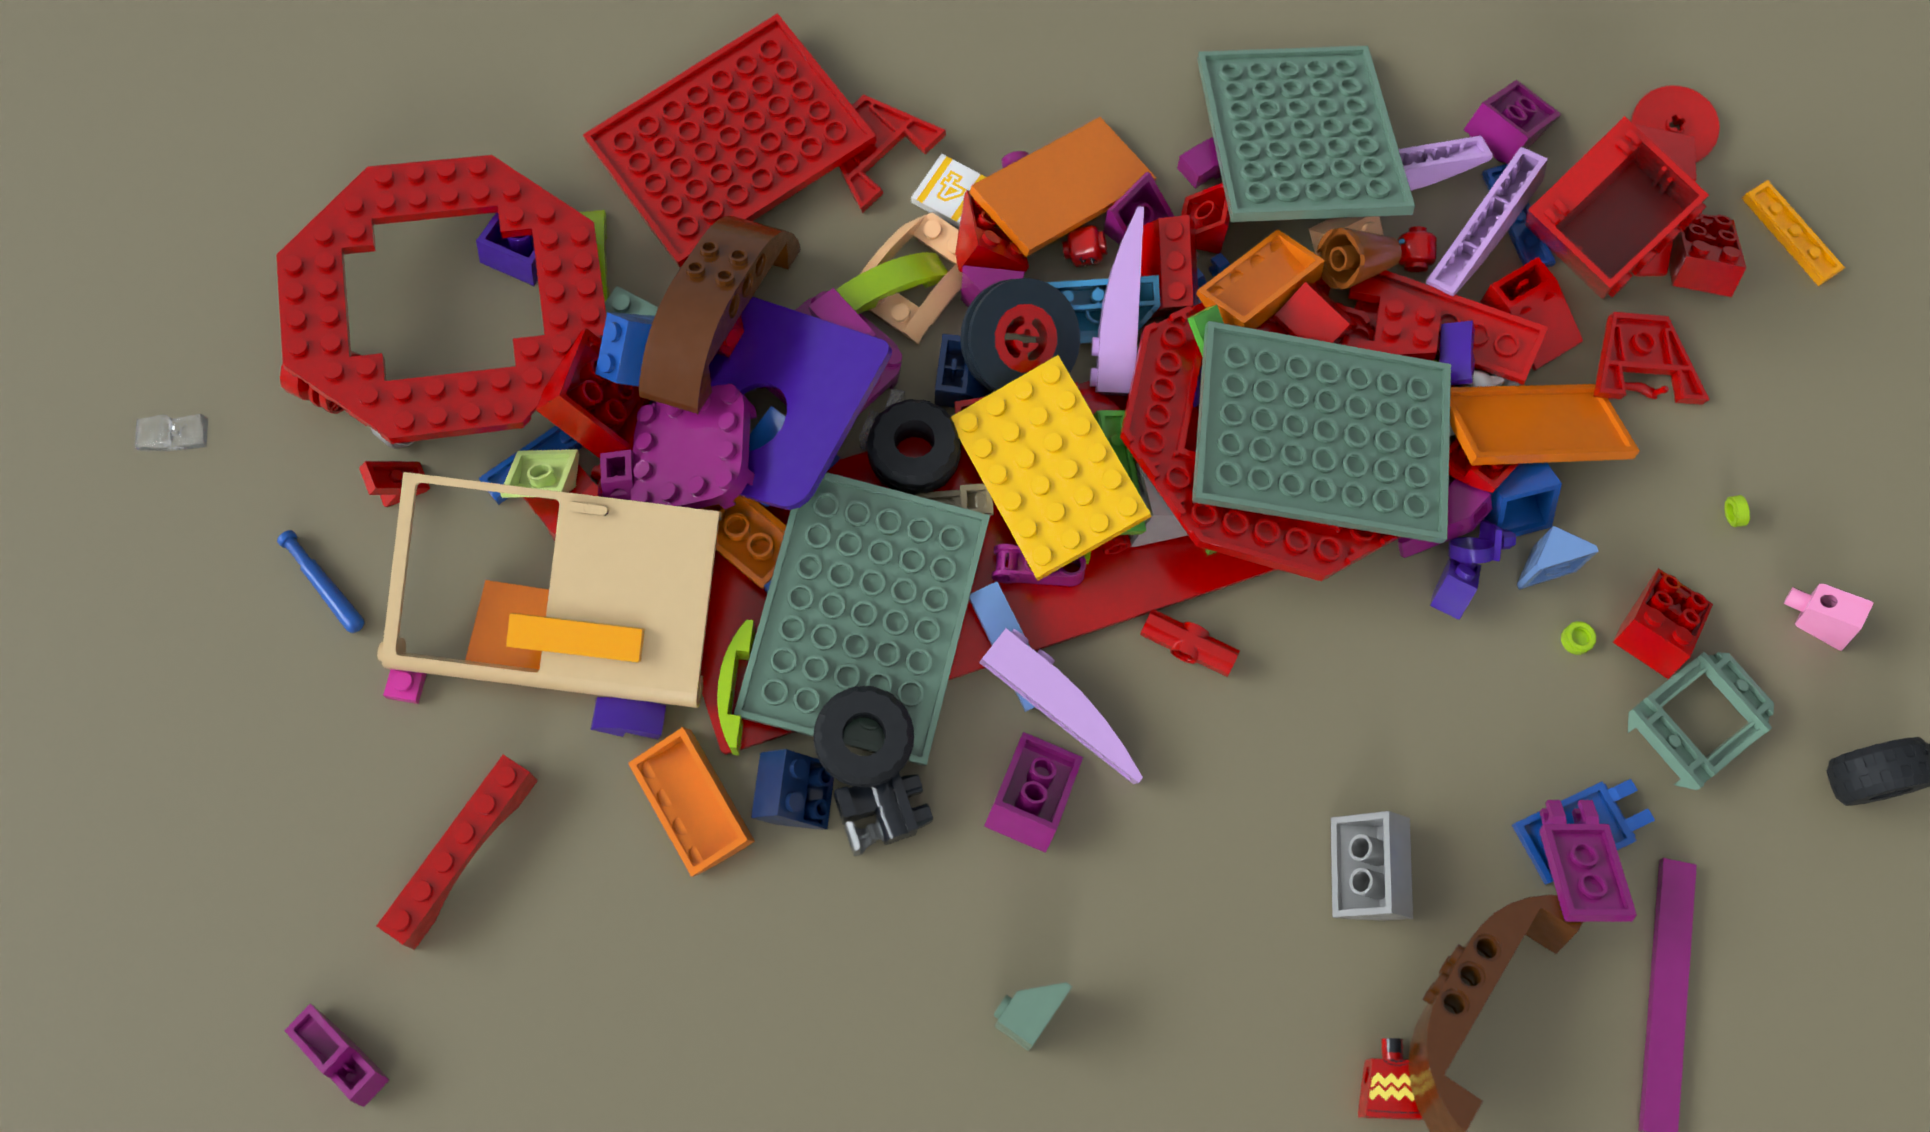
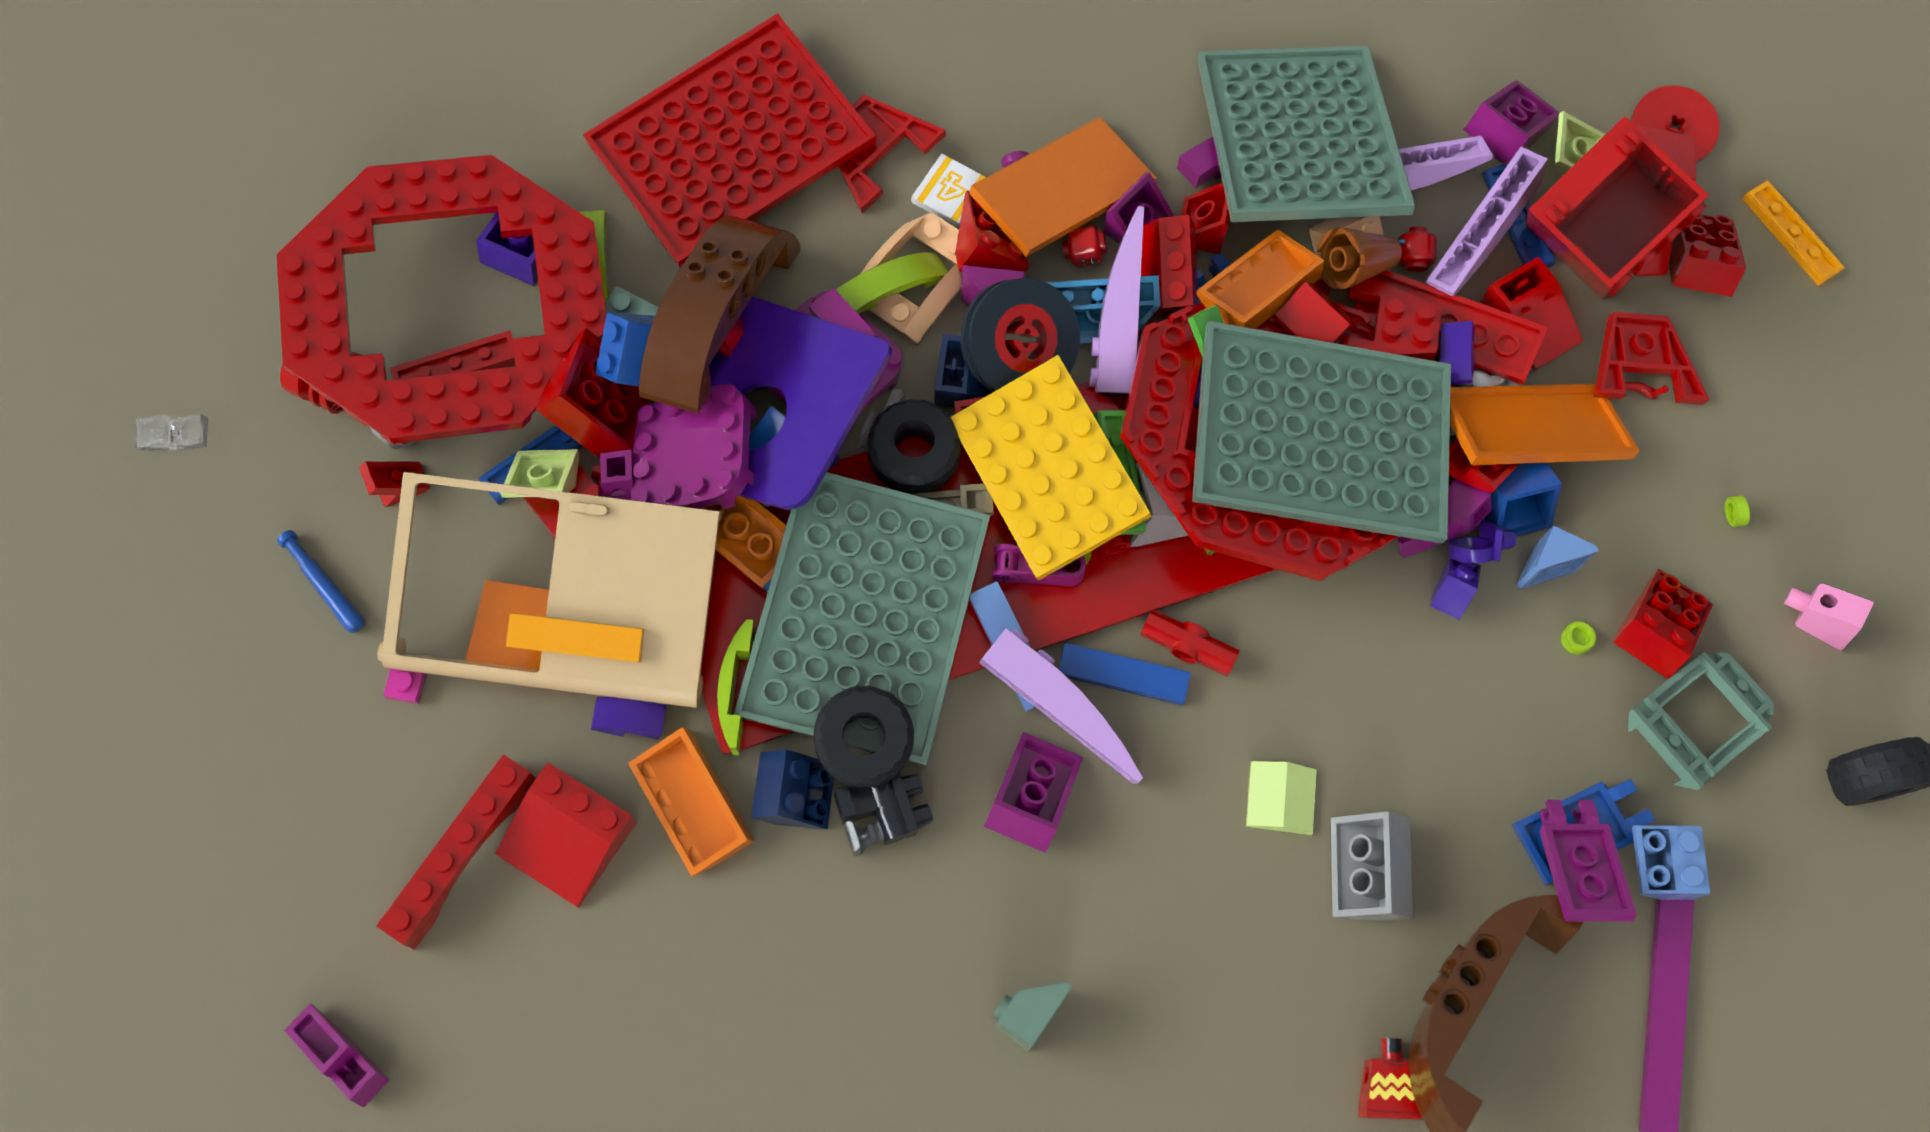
none -> red plate [390,330,515,380]
none -> red slope [495,762,637,908]
none -> blue tile [1059,643,1191,705]
none -> yellowish green slope [1246,761,1317,835]
none -> yellowish green slope [1555,111,1606,176]
none -> medium blue slope [1632,825,1710,900]

